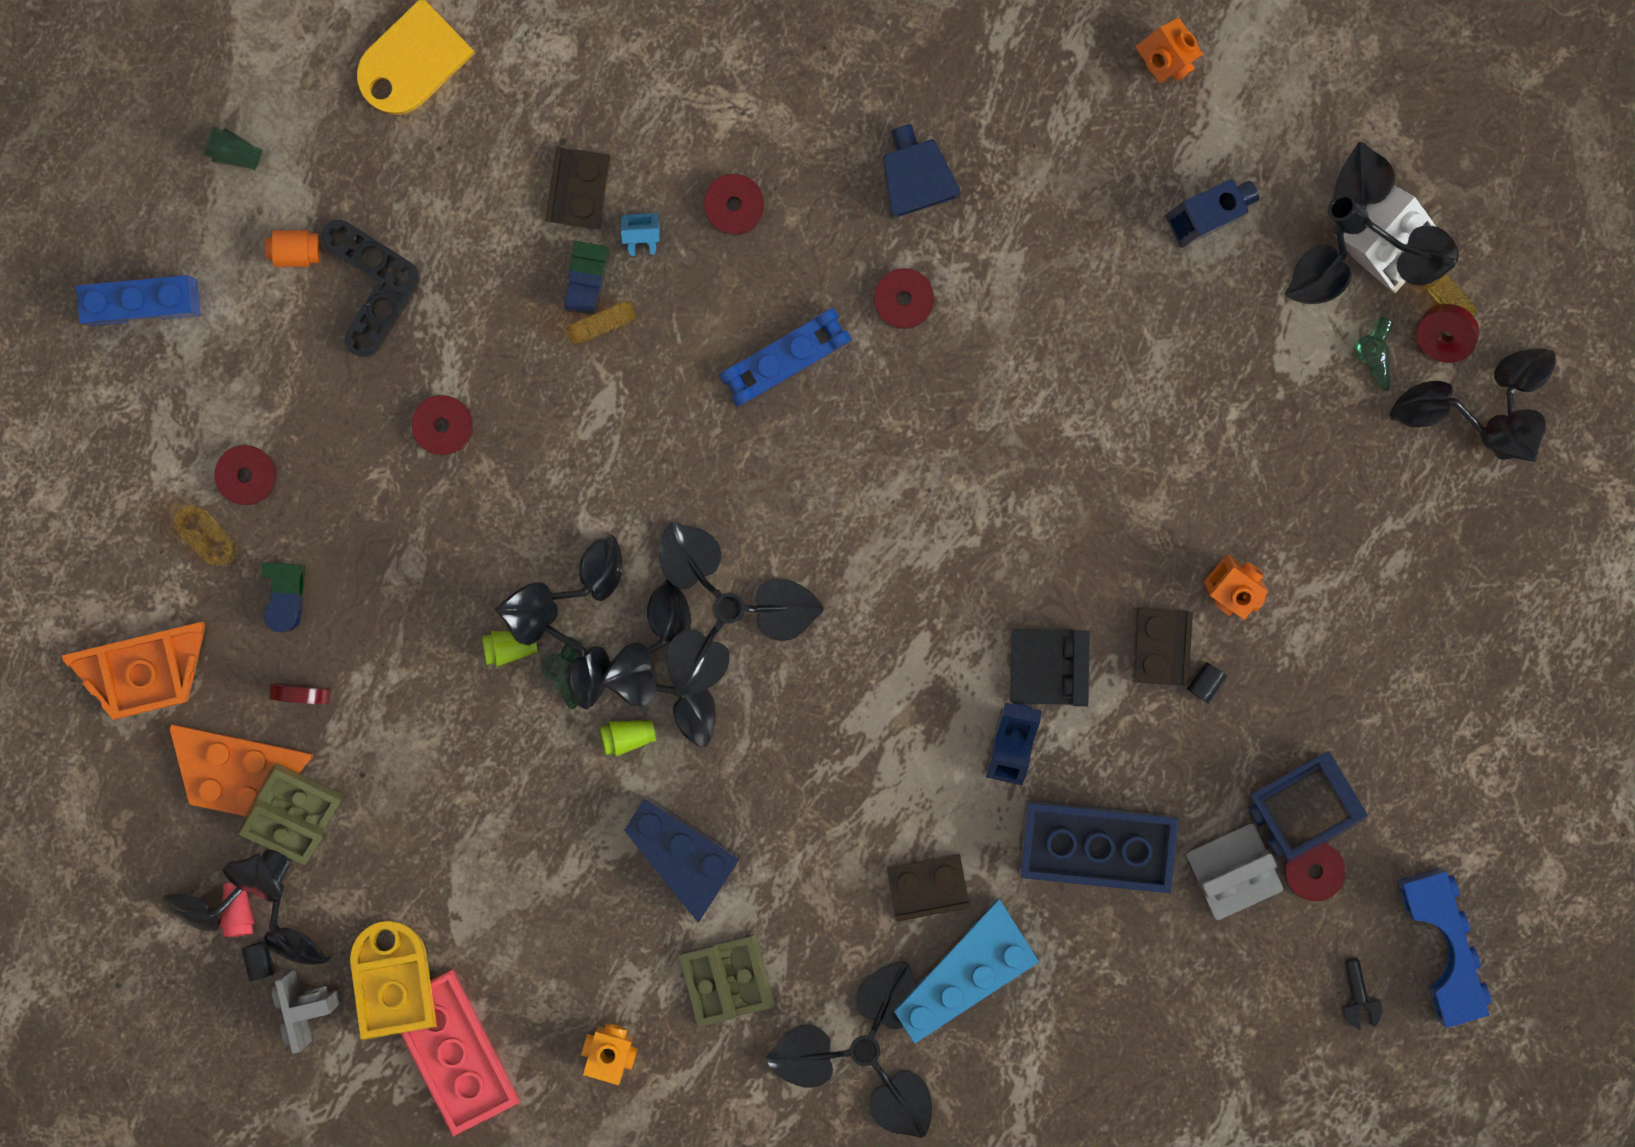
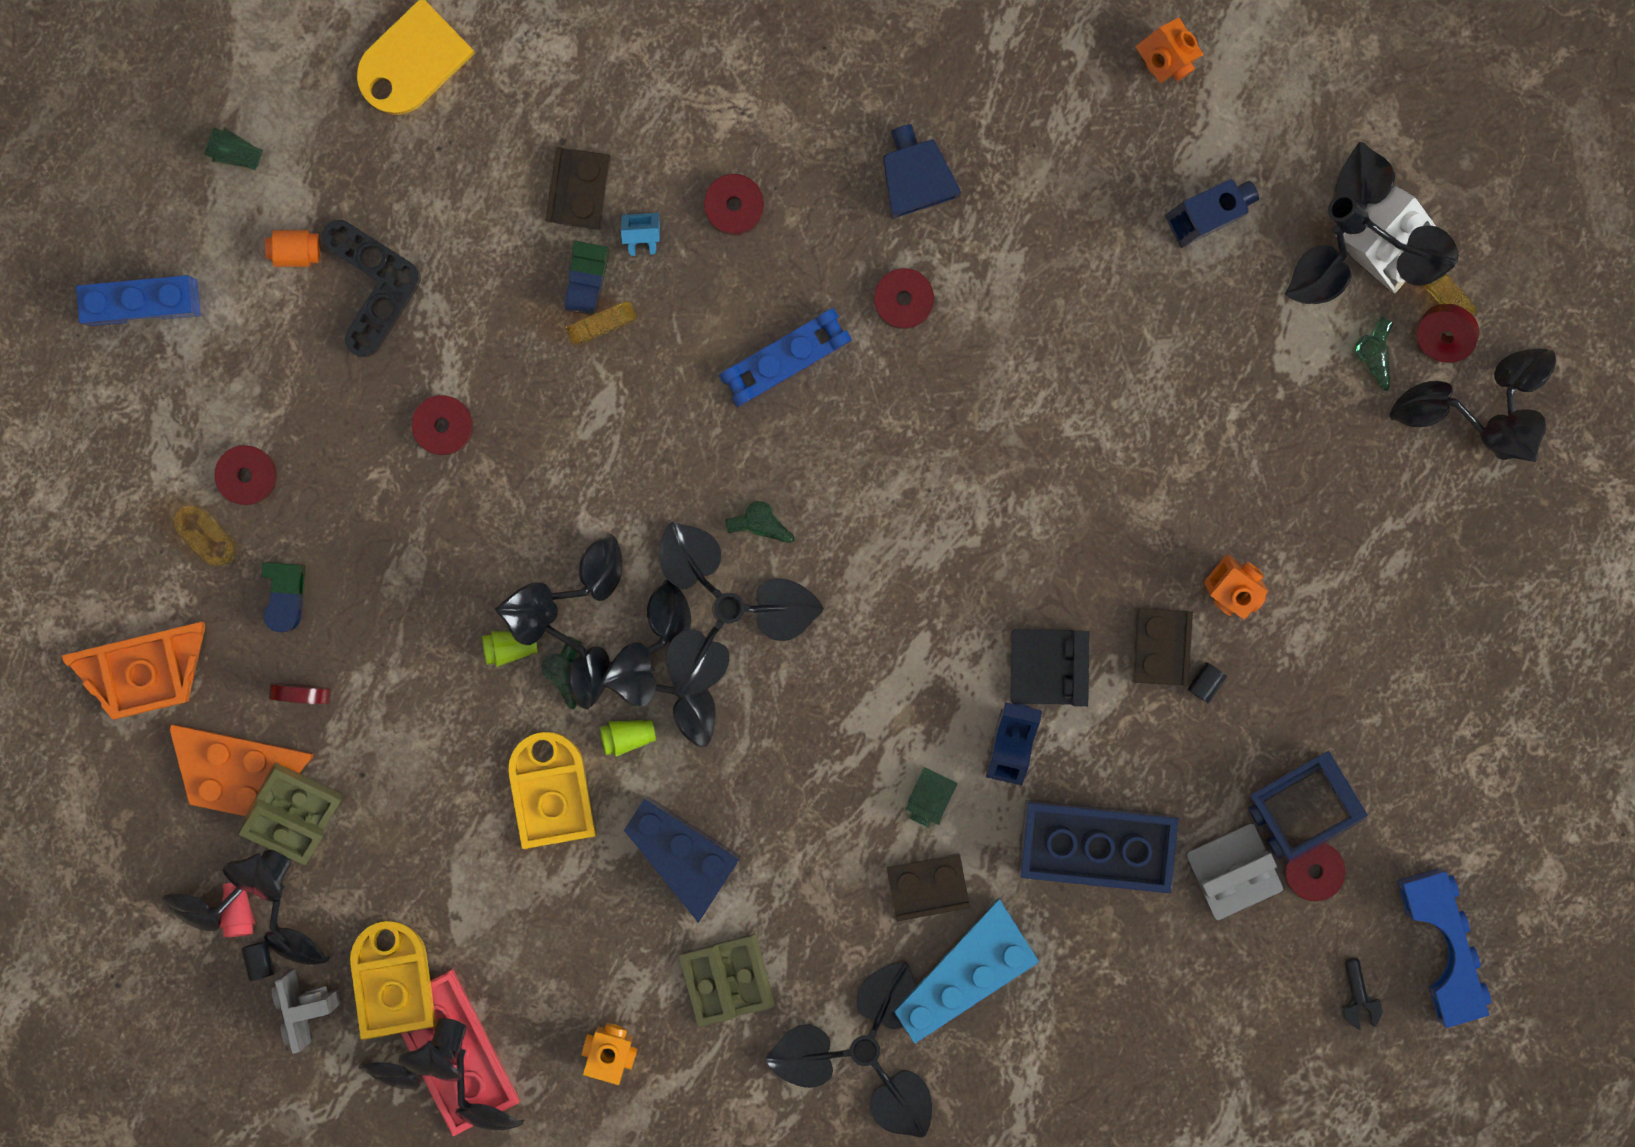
none -> black plant [359,1018,524,1130]
none -> yellow tile [509,732,596,849]
none -> clear green animal [725,501,795,543]
none -> clear green bracket [905,766,958,827]

